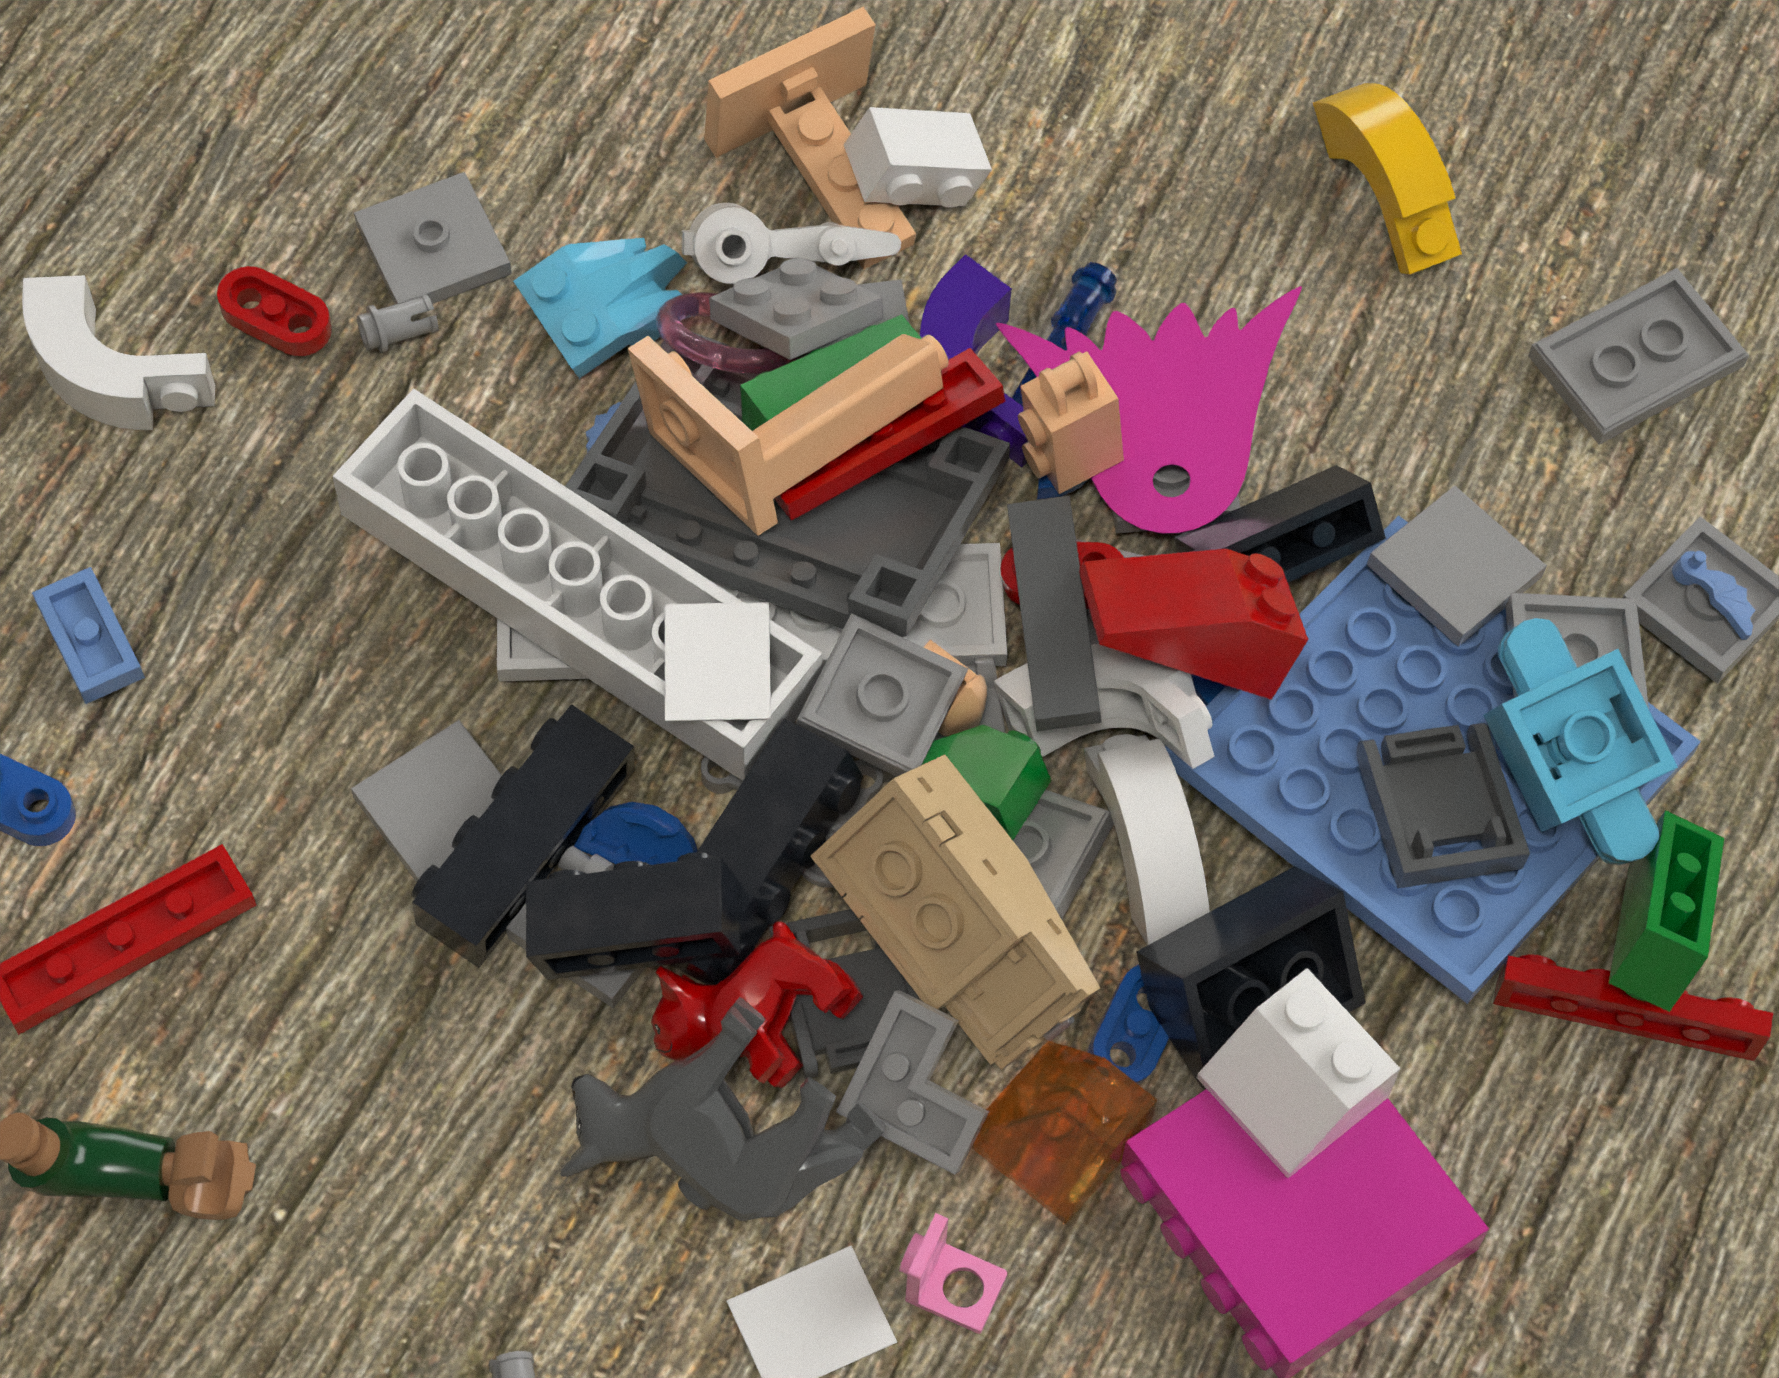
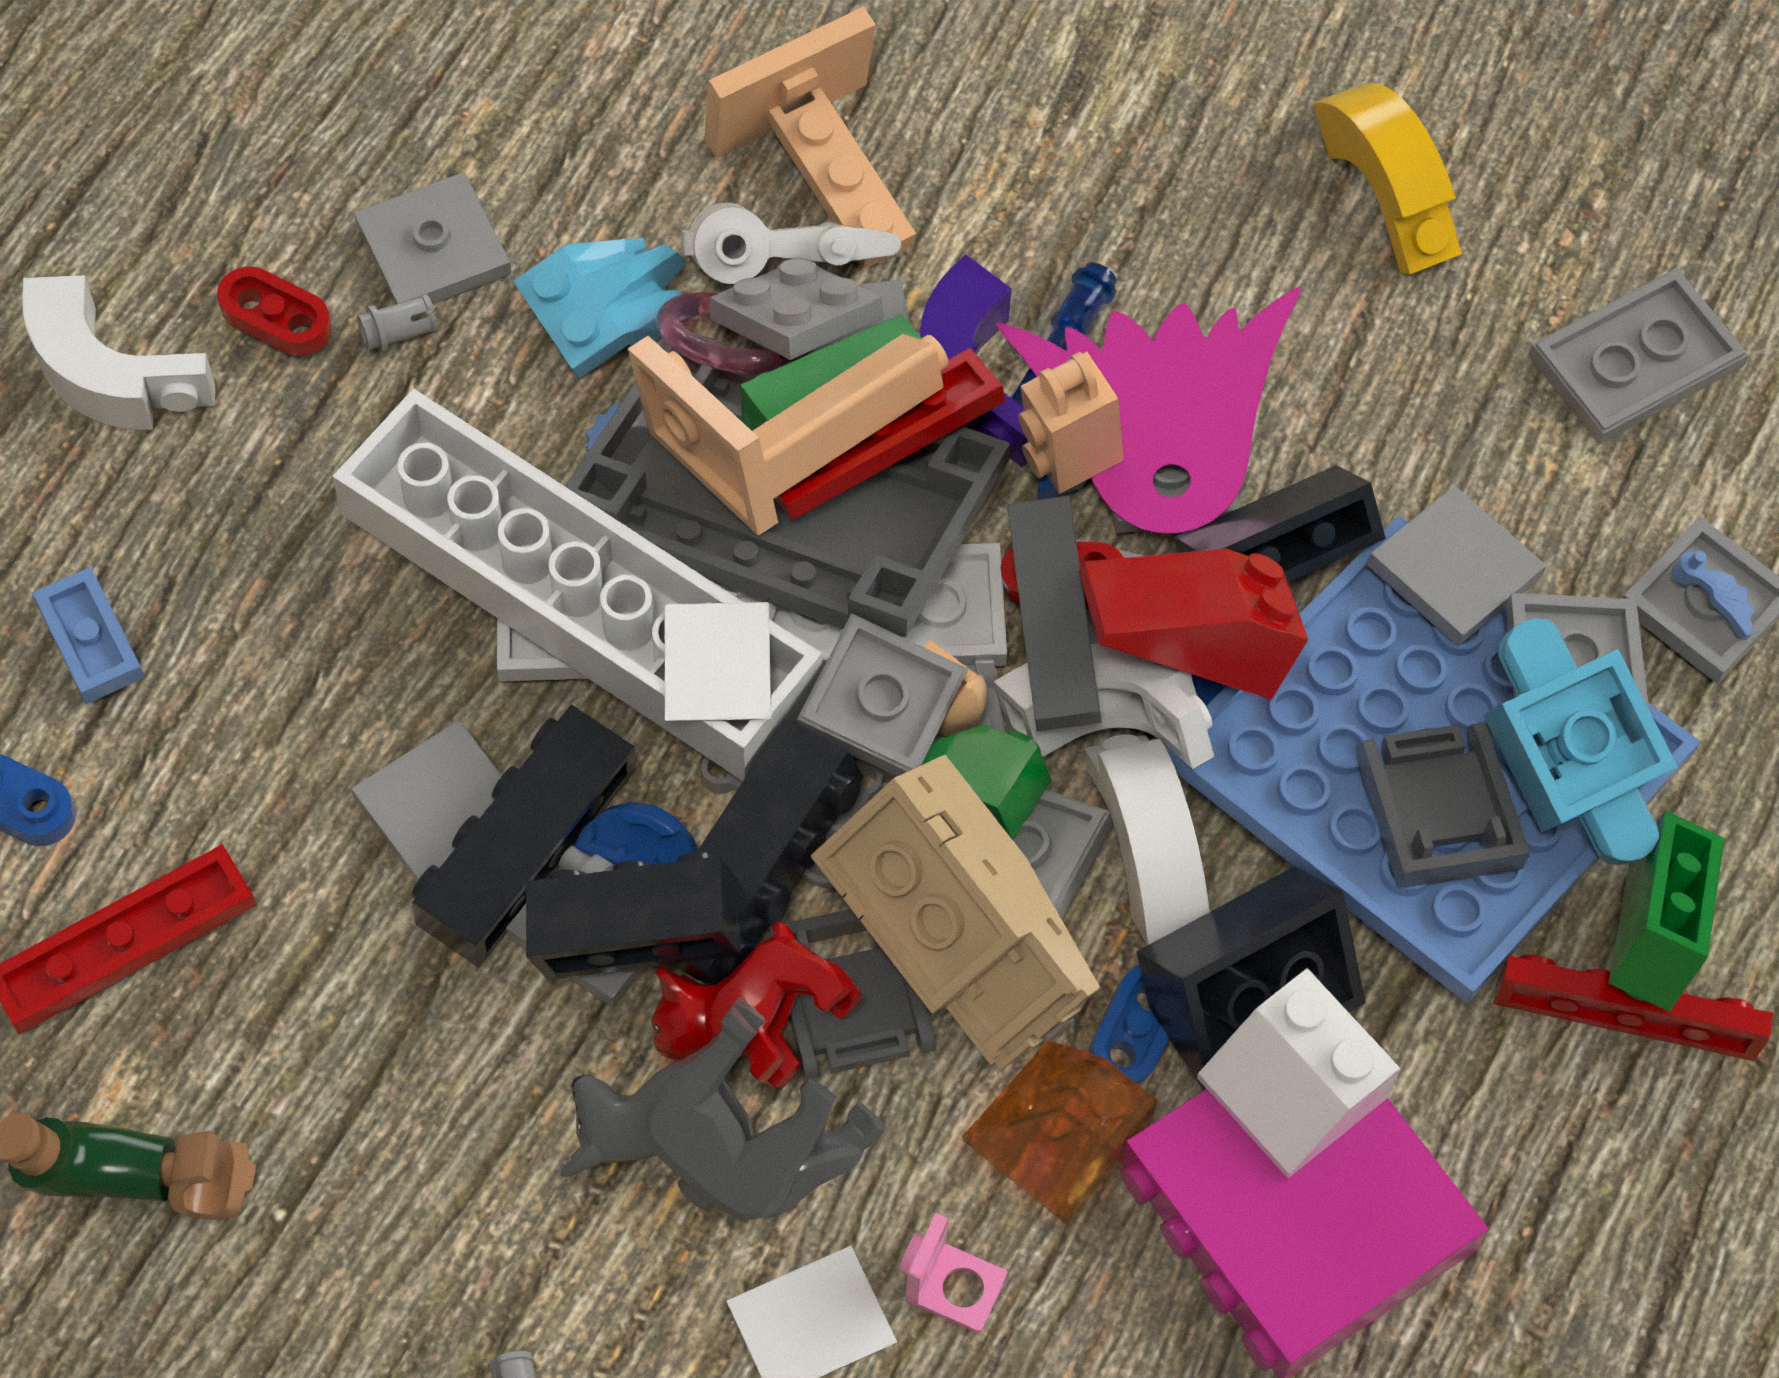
light grey plate [836,990,989,1175] -> none
white piece [844,107,992,208] -> none

